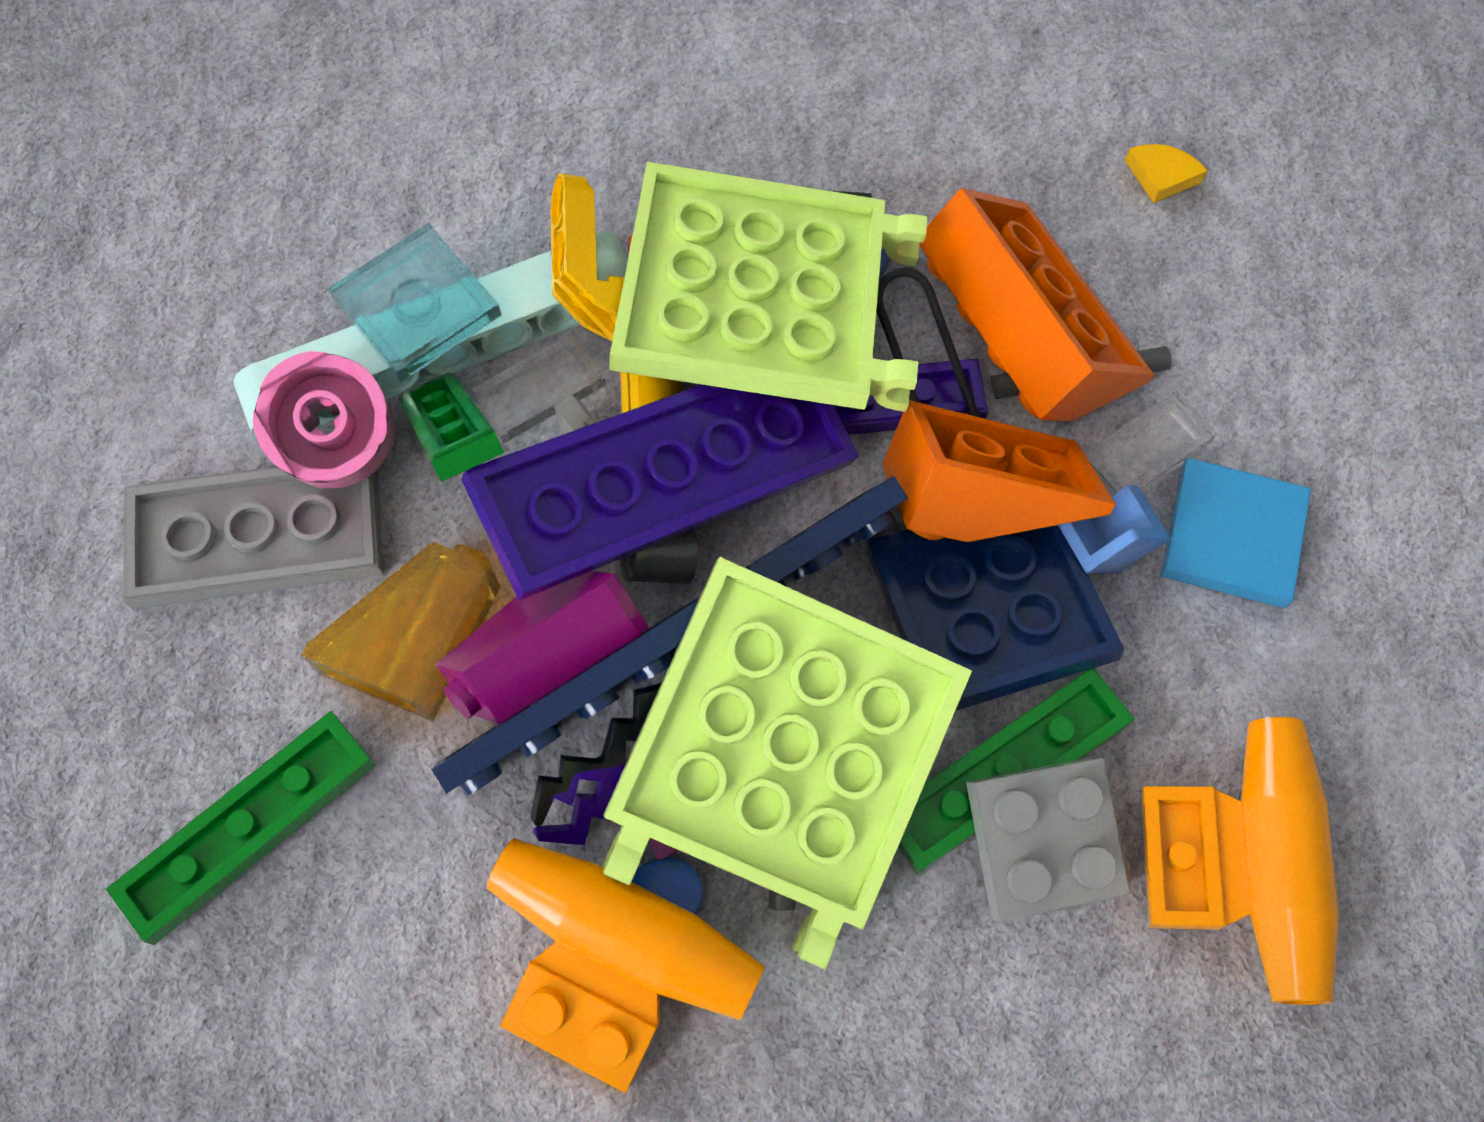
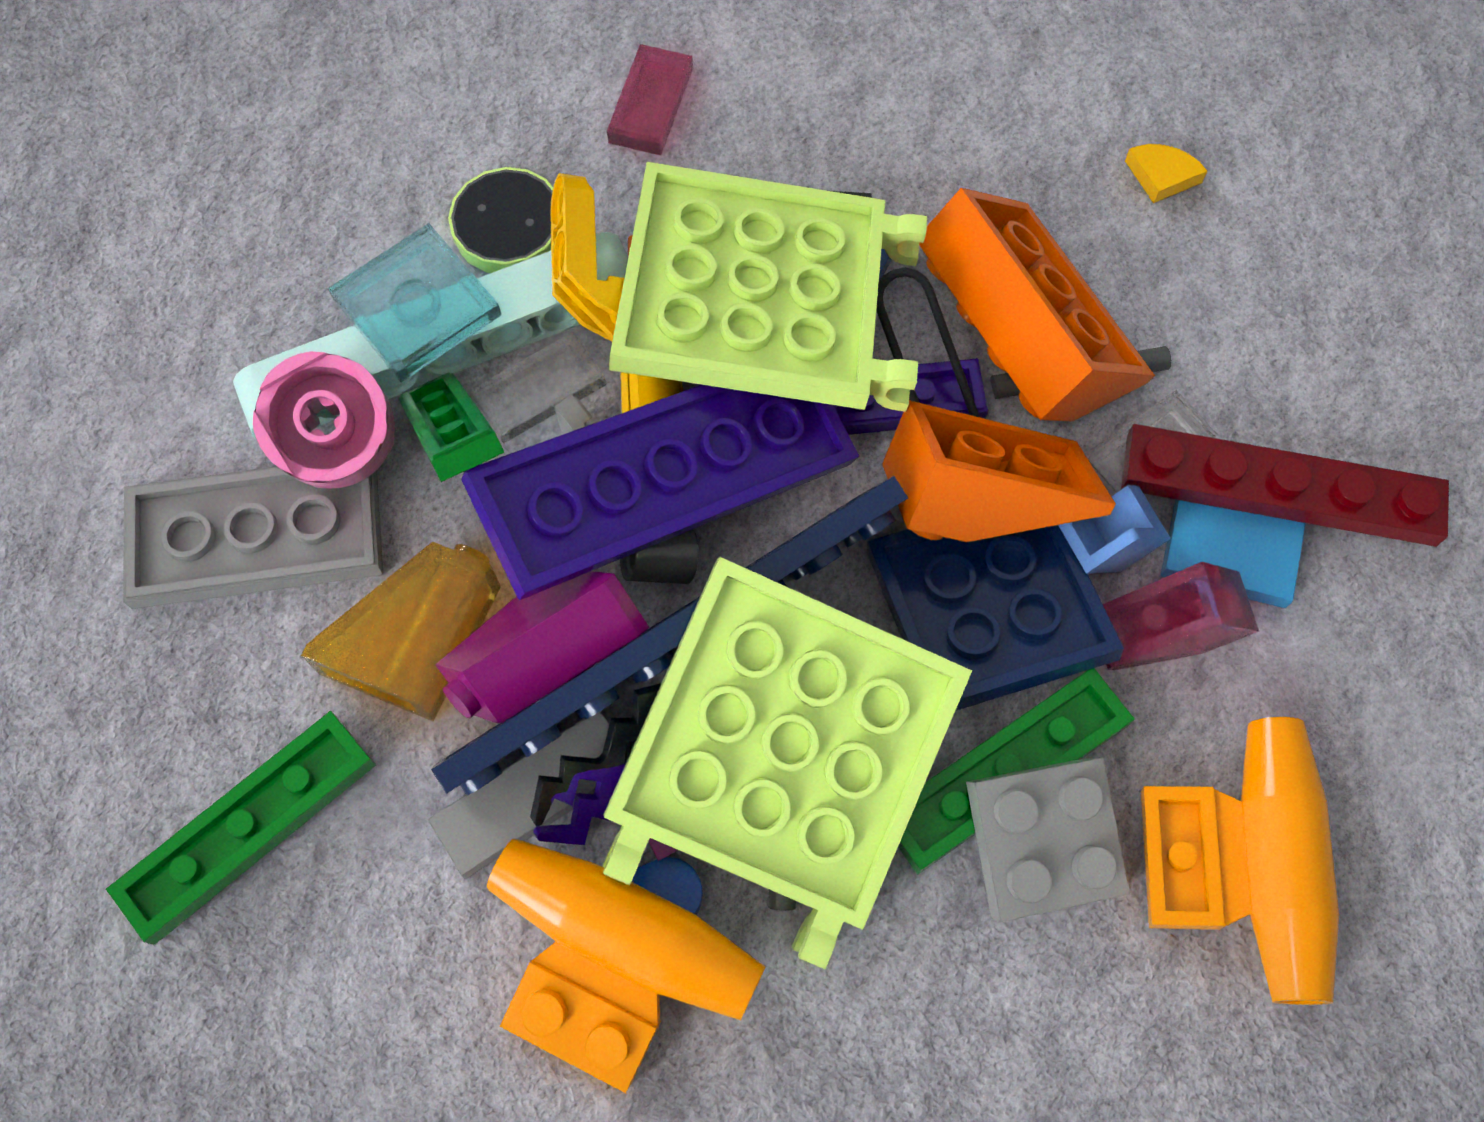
none -> light grey tile [427,711,630,879]
none -> black tile [448,167,553,273]
none -> clear pink tile [607,44,693,155]
none -> clear pink slope [1103,562,1259,671]
none -> dark red plate [1121,424,1449,547]

